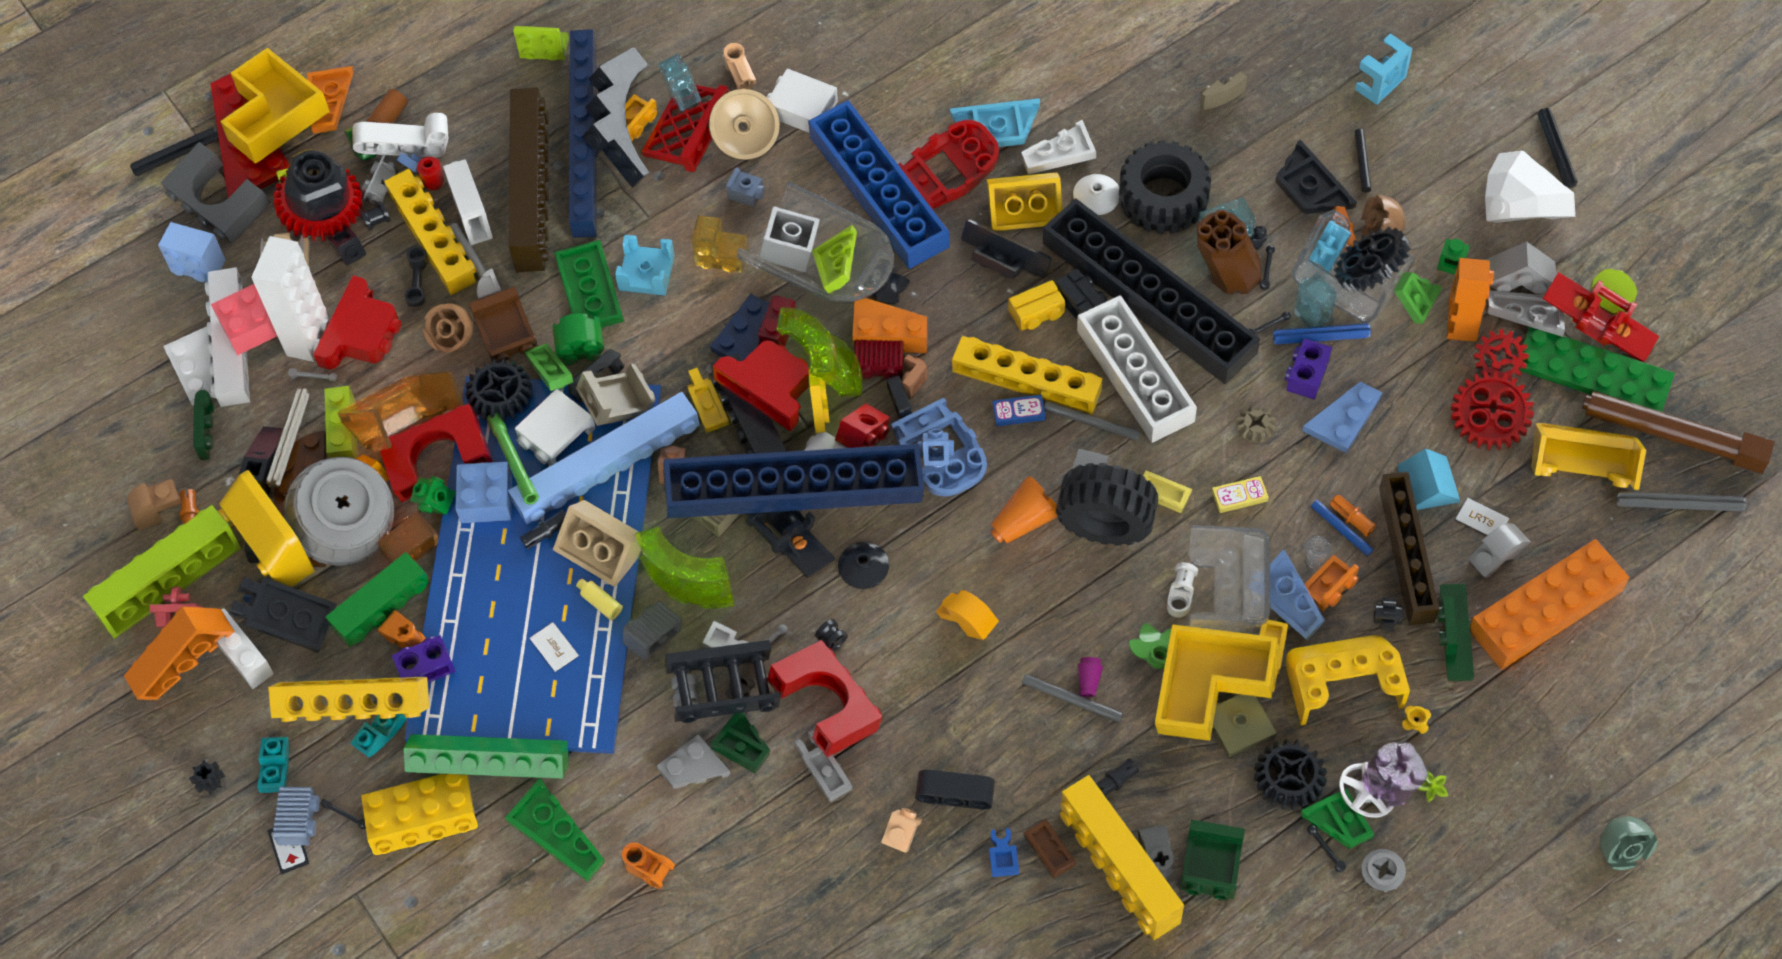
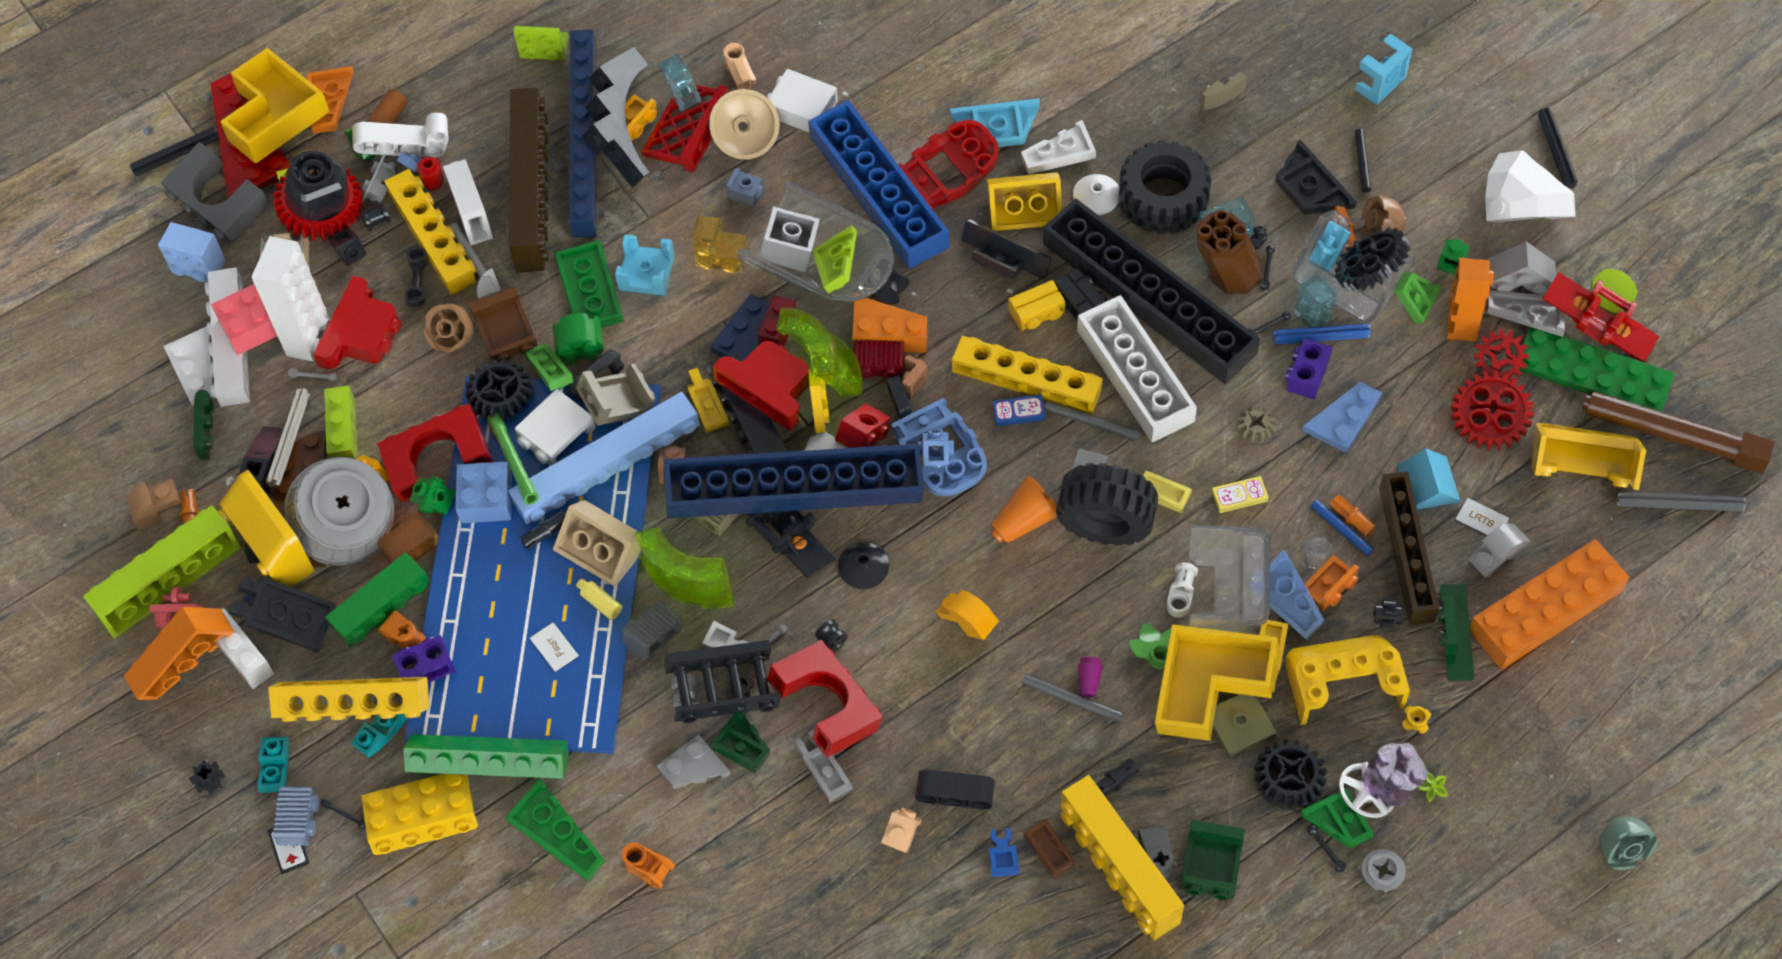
clear orange windscreen [338,371,464,452] -> none

